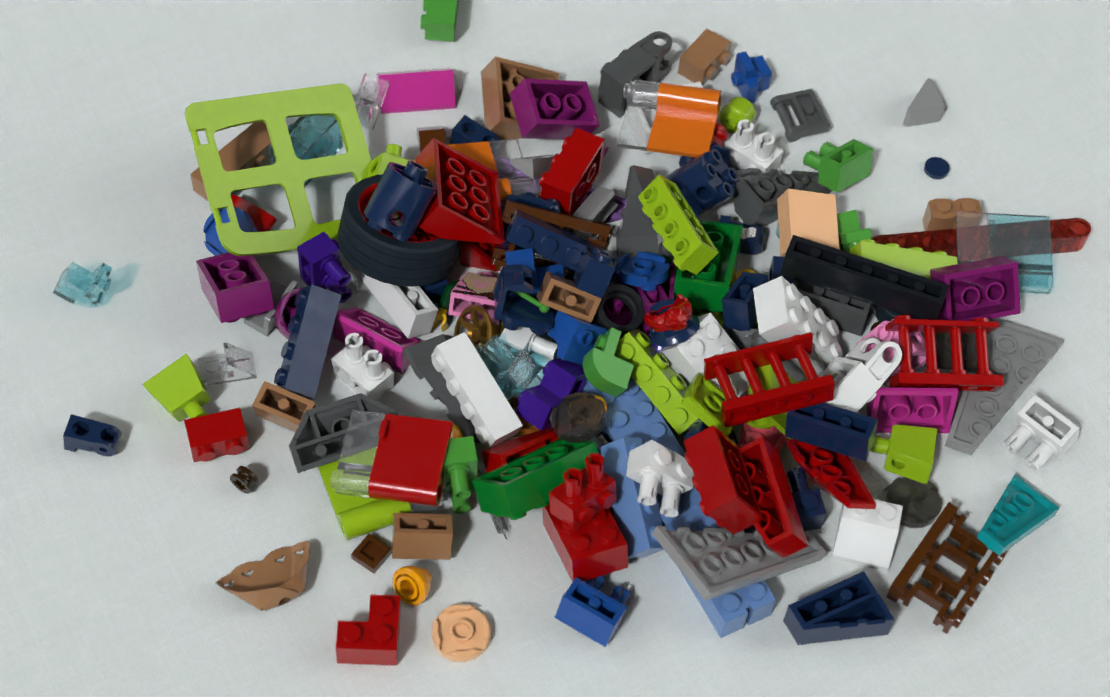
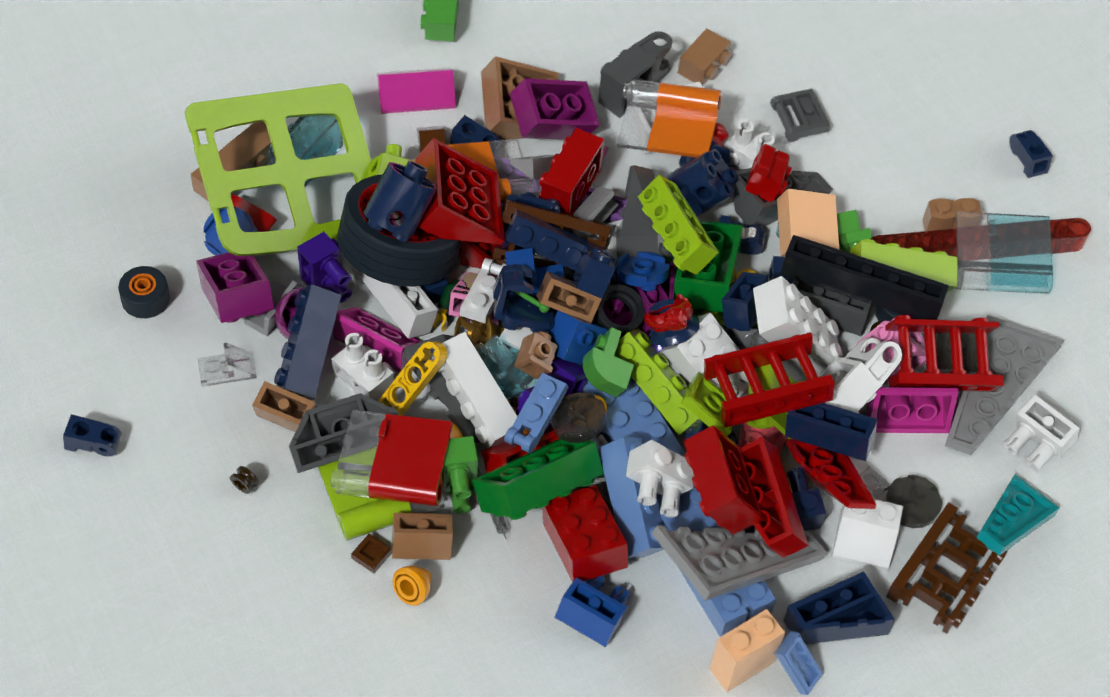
clear light blue brick [53,262,112,308] -> none
lime torso [143,353,211,422] -> none
red brick [184,408,249,462] -> none
medium nougat piece [215,541,310,611] -> none
red brick [336,595,401,666] -> none
clear slope [352,73,390,130] -> none
light nougat tile [432,604,491,662] -> none
red brick [549,453,617,531] -> none
lime head [719,97,756,133] -> none
blue brick [731,51,772,103] -> none
bright green brick [803,139,873,193] -> none
lime torso [870,424,937,484] -> none
light grey slope [903,78,945,127] -> none
dark blue piece [924,157,950,180] -> none
magenta brick [930,256,1020,321] -> none
none -> black wheel [118,266,170,319]
none -> yellow beam [378,341,447,416]
none -> white plate [460,258,506,323]
none -> medium blue plate [504,373,569,454]
none -> medium nougat brick [514,332,558,379]
none -> light nougat brick [710,609,785,692]
none -> red brick [745,144,792,202]
none -> medium blue plate [775,631,823,696]
none -> dark blue leg [1009,130,1053,178]

